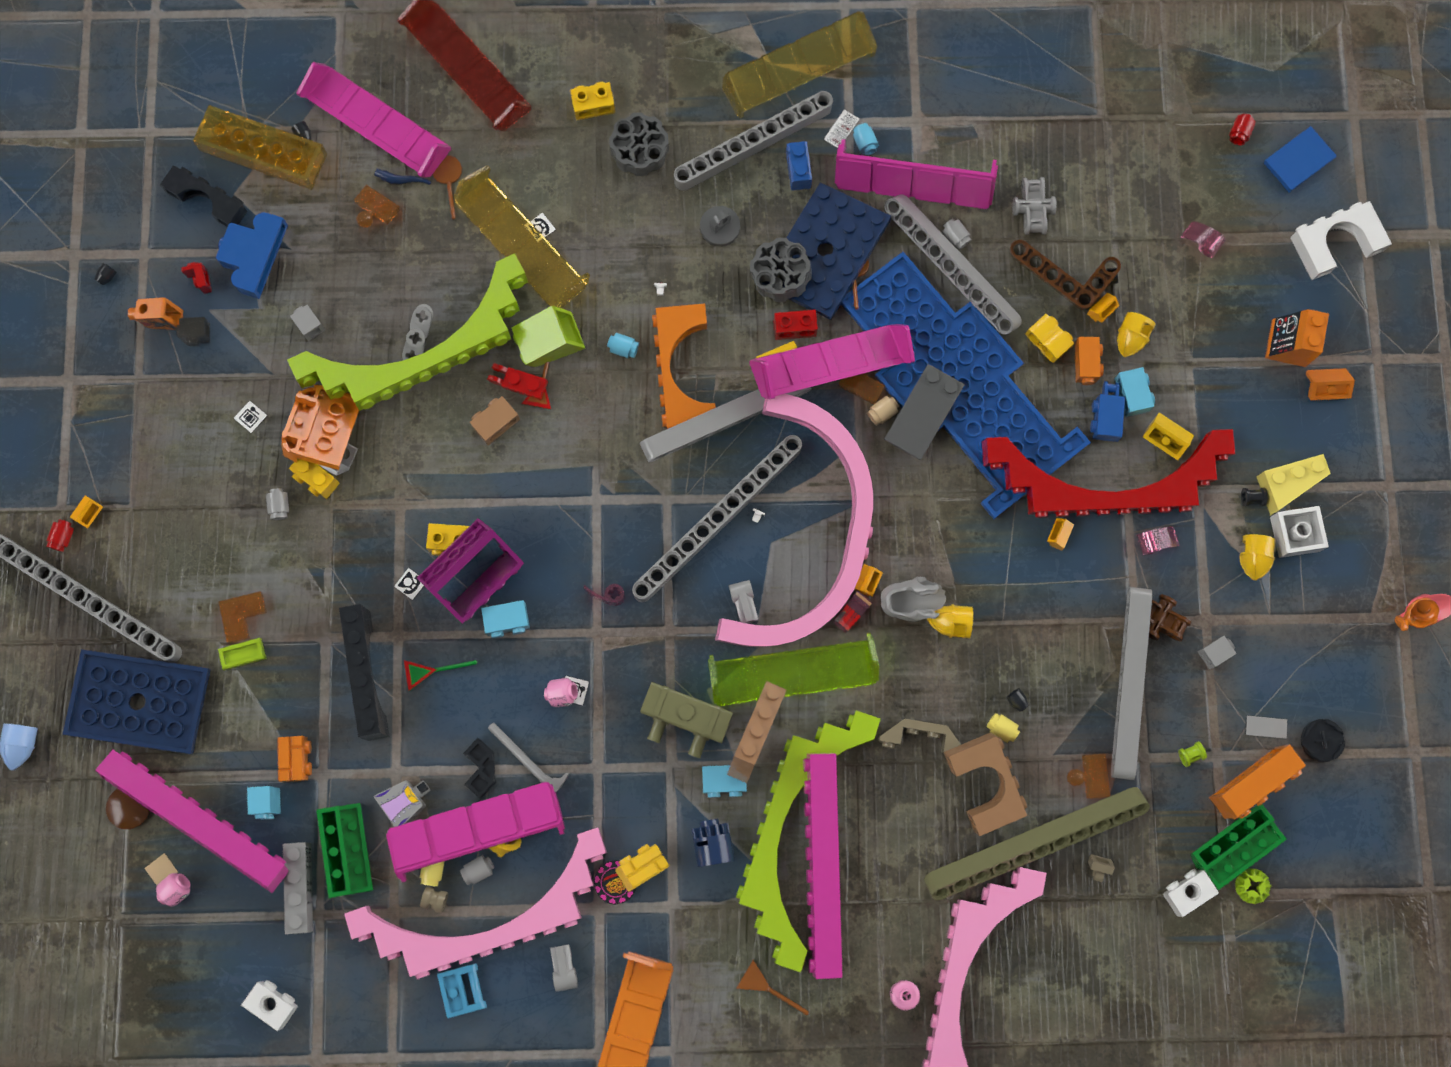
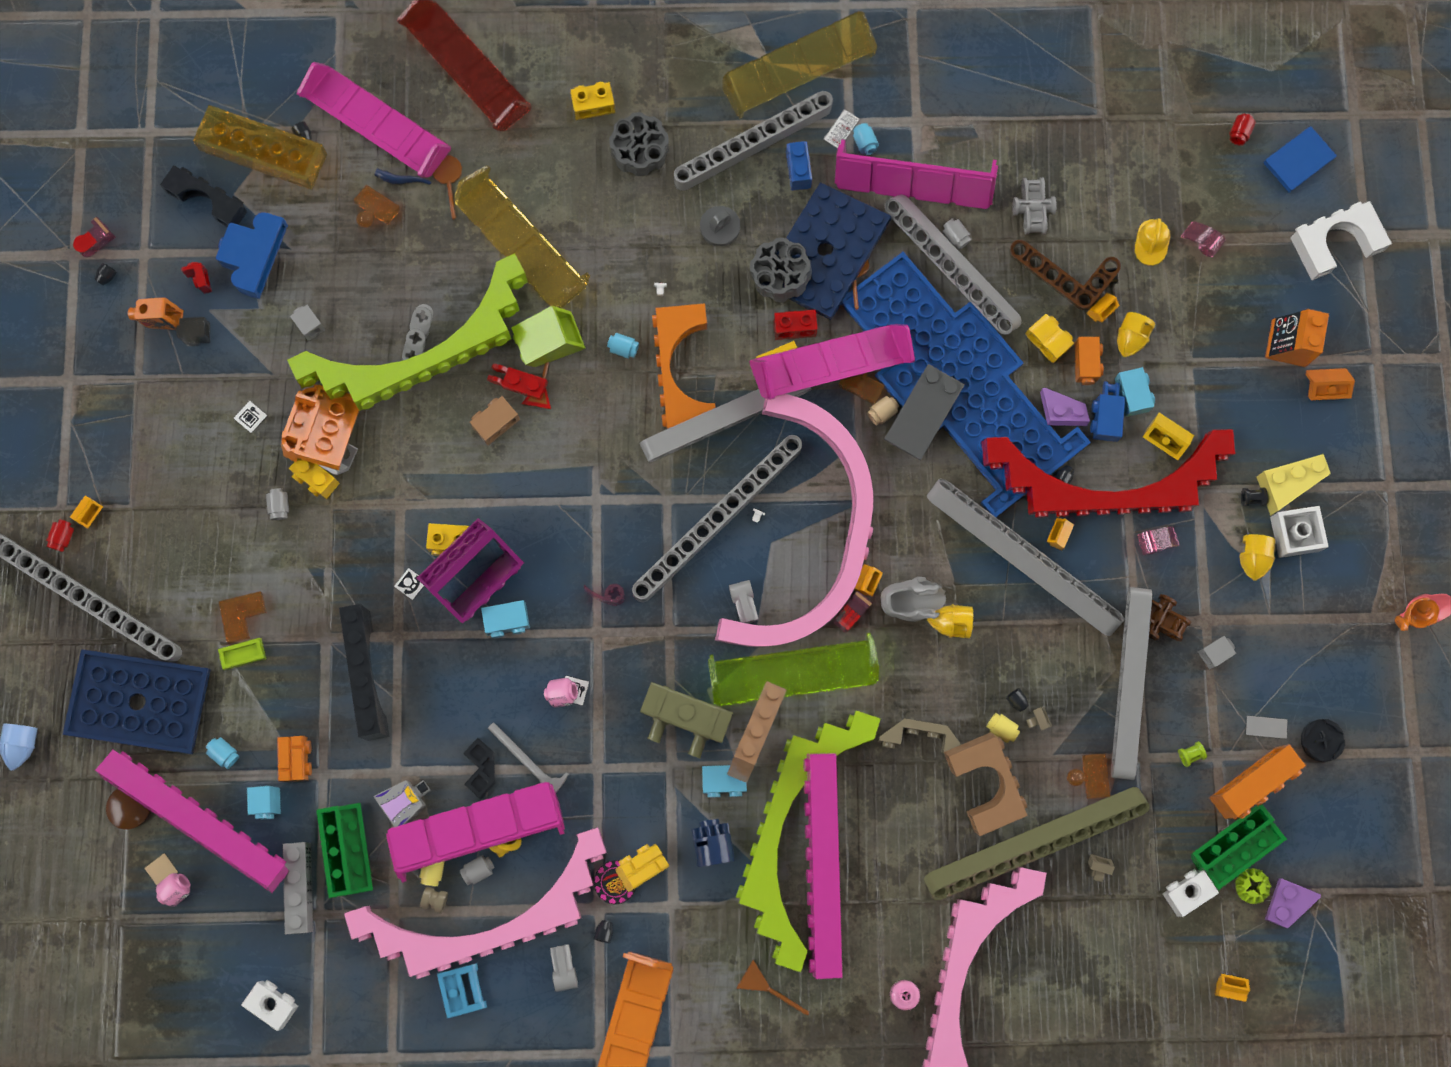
piece [404,660,478,691] -> none
white sticker [525,213,556,242] -> none
none -> leg [73,217,115,257]
none -> medium azure brick [206,737,240,769]
none -> black hose [593,920,613,944]
none -> light grey beam [927,478,1125,636]
none -> dark tan tile [1026,707,1052,731]
none -> medium lavender wing [1040,388,1090,426]
none -> black hose [1055,465,1074,484]
none -> yellow piece [1135,218,1170,265]
none -> light orange piece [1215,974,1250,1002]
none -> medium lavender wing [1265,878,1321,928]

